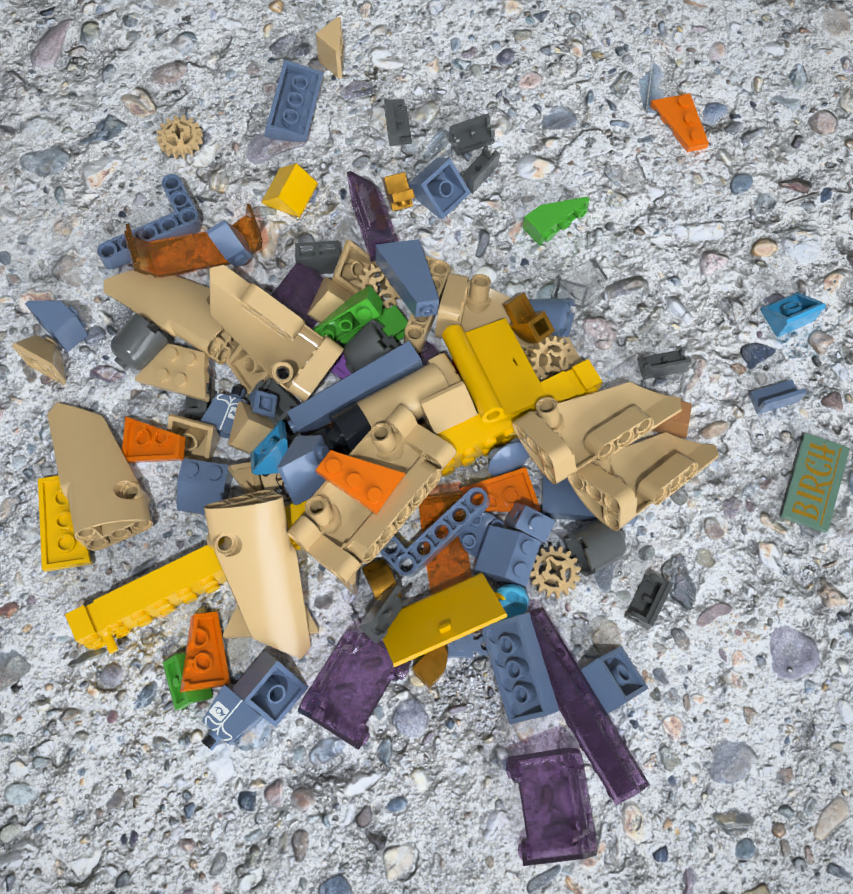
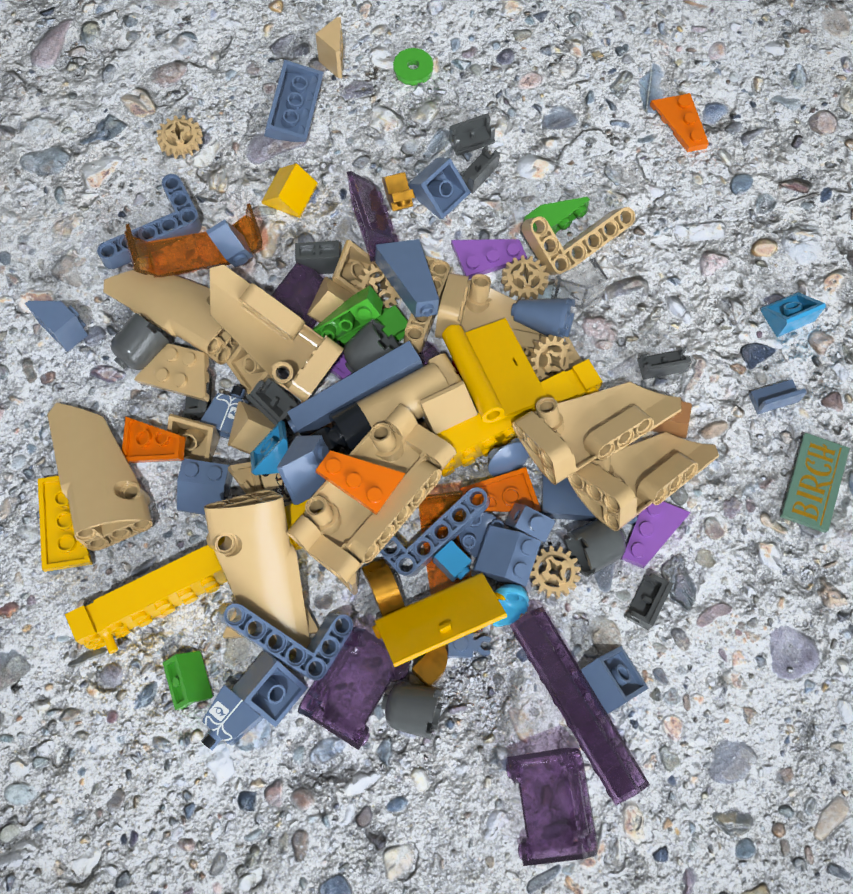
tan slope [12,335,66,386] -> none
orange wing [180,612,230,693] -> none
sand blue slope [250,390,277,418] -> none
dark grey hinge [358,584,410,644] -> none
dark grey hinge [384,99,412,146] -> none
sand blue slope [481,612,559,725] -> none
pearl gold brick [503,292,555,344] -> none
none -> sand blue beam [217,602,353,680]
none -> dark grey cylinder [381,682,444,740]
none -> bright green tile [393,48,433,86]
none -> dark azure brick [433,540,472,582]
none -> medium lavender wing [451,239,527,279]
none -> tan gear [501,255,549,301]
none -> tan beam [522,207,635,275]
none -> medium lavender wing [621,501,691,568]

